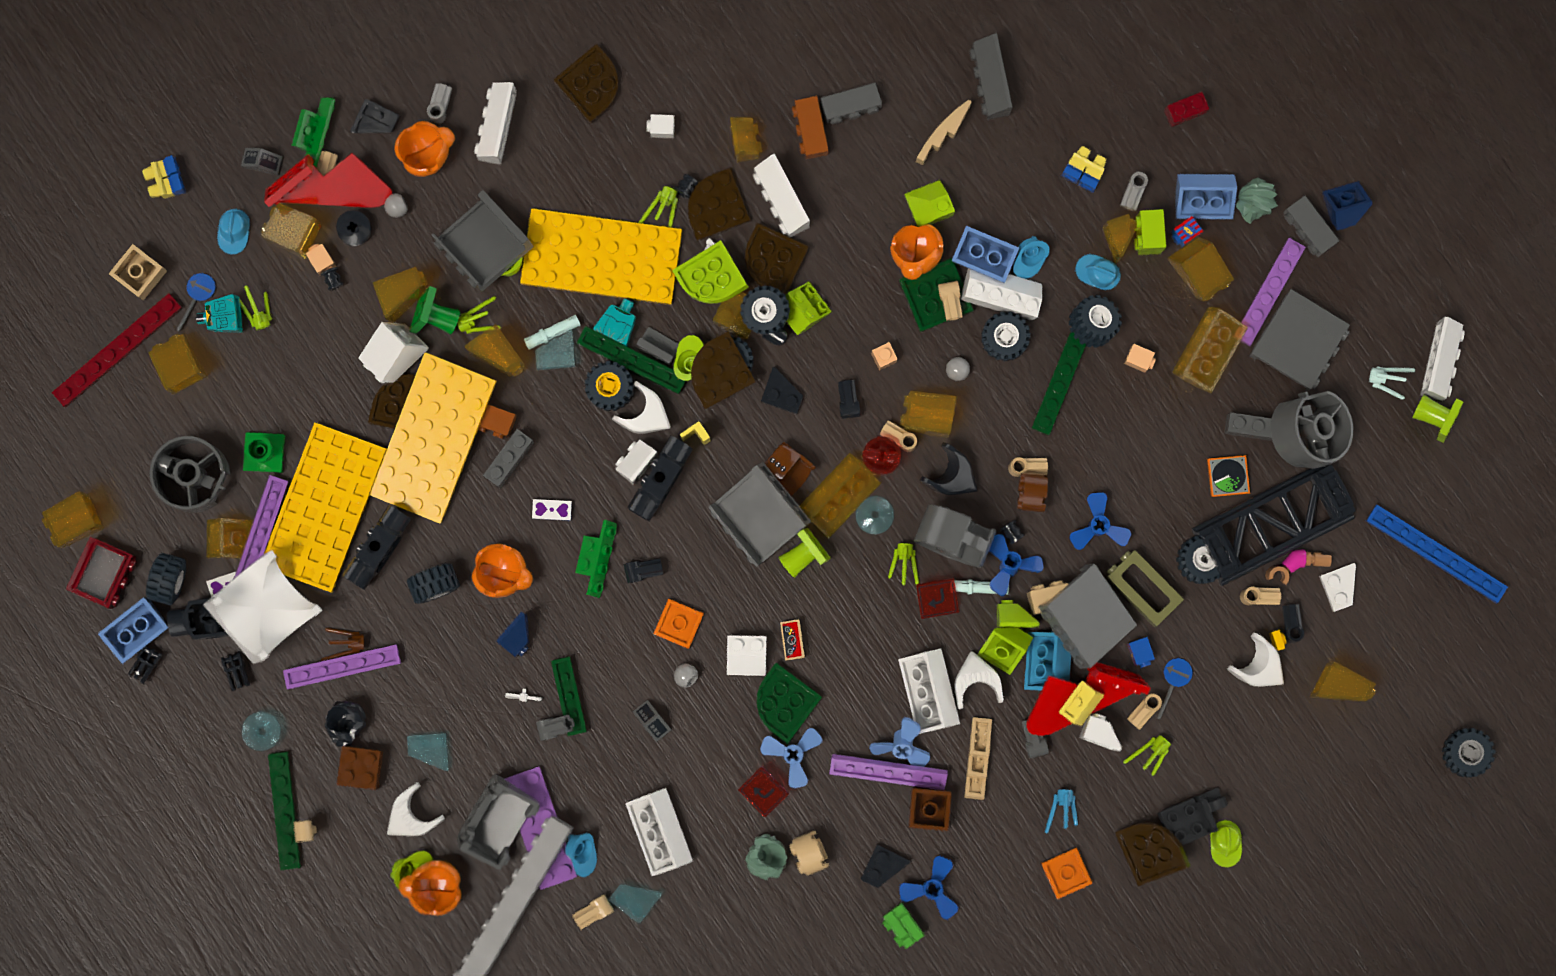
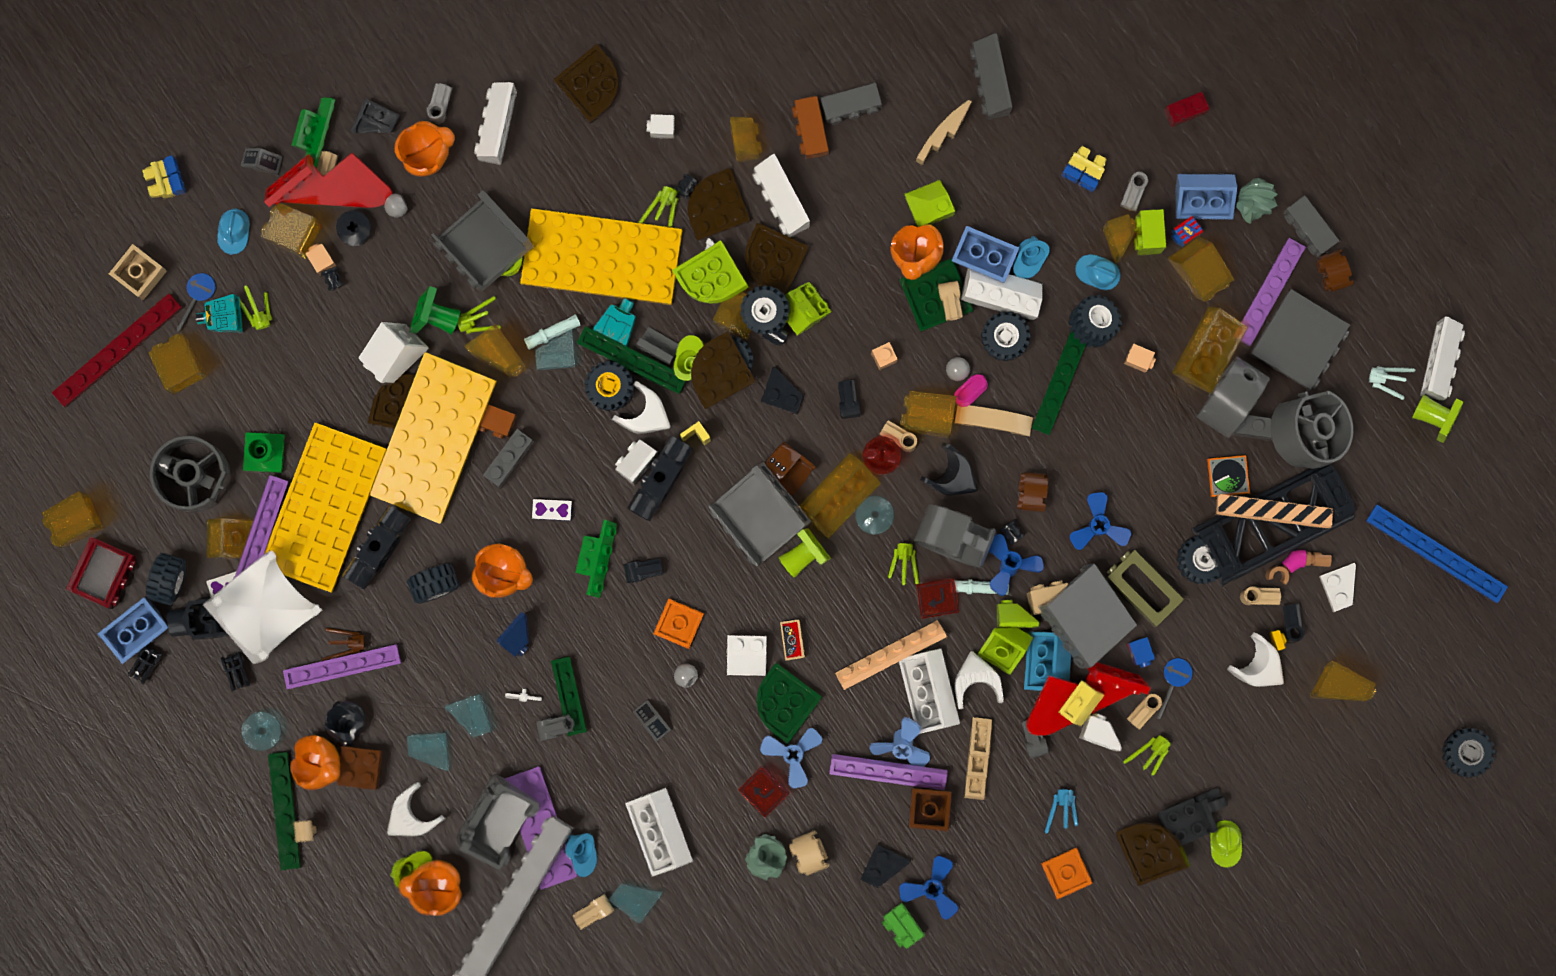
clear yellow slope [372,267,428,323] -> none
tan piece [1008,457,1048,477] -> none
dark blue slope [1322,181,1372,230] -> none
none -> orange piece [291,735,340,790]
none -> clear light blue wing [445,694,492,737]
none -> light nougat plate [835,620,947,690]
none -> dark pink tile [954,374,988,407]
none -> tan slope [954,405,1033,437]
none -> dark grey animal [1196,356,1270,438]
none -> tile [1216,494,1333,529]
none -> reddish brown brick [1316,249,1354,293]

